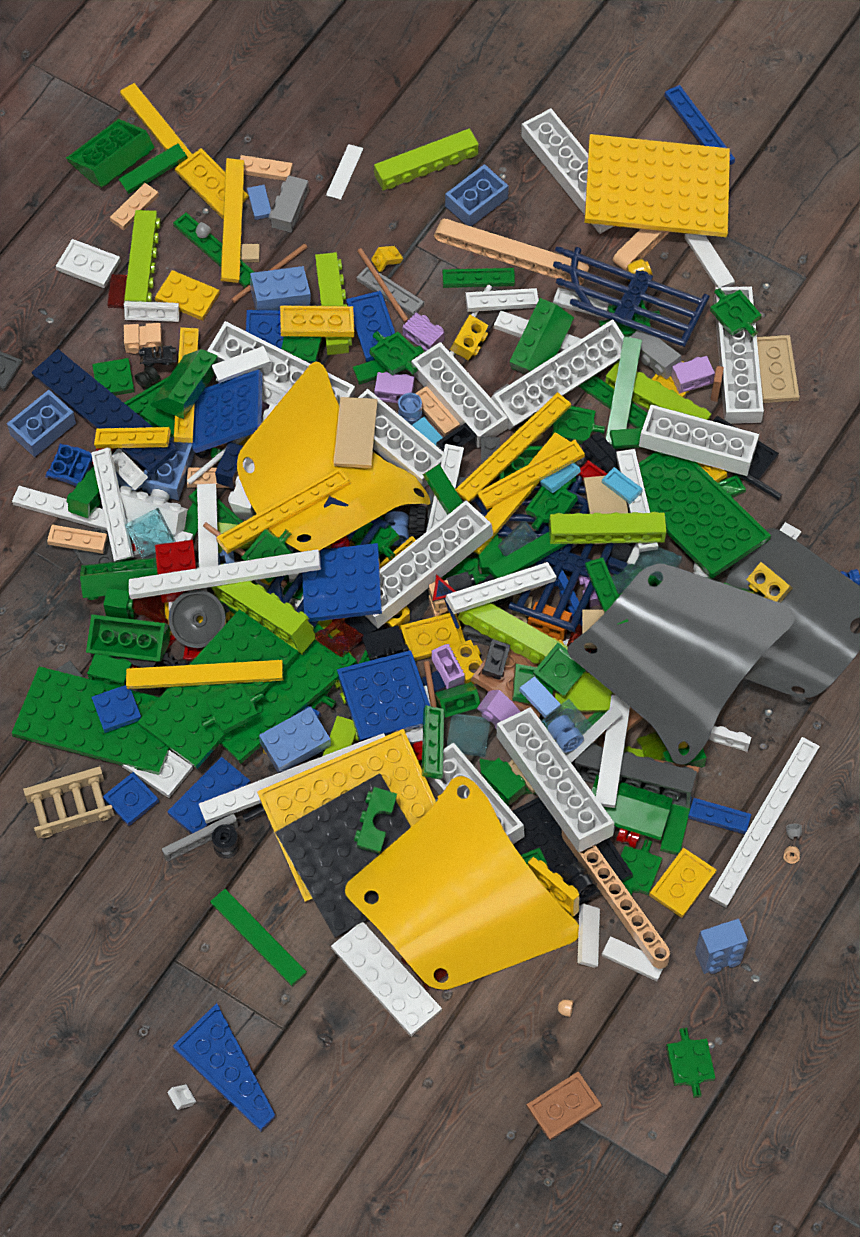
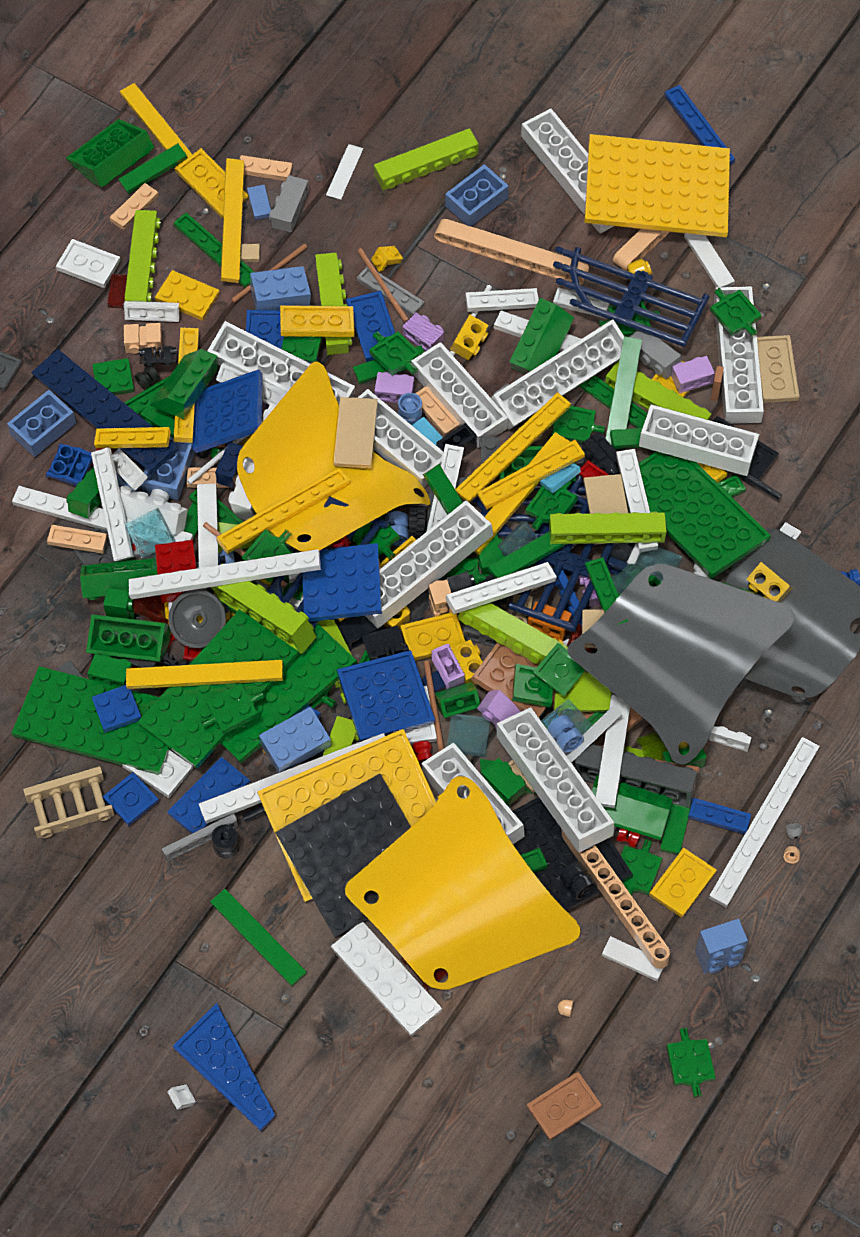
light grey hinge [196,222,211,238] -> none
white tile [212,346,271,383] -> none
clear red plate [315,618,363,657] -> none
green arch [354,787,397,854] -> none
green tile [422,705,444,780] -> none
piece [432,574,460,629] -> none
green tile [442,268,515,288] -> none
black plate [482,639,511,680] -> none
light blue tile [519,676,561,718] -> none
yellow plate [528,857,579,917] -> none
white tile [578,904,600,968] -> none
medium azure tile [602,467,643,504] -> none

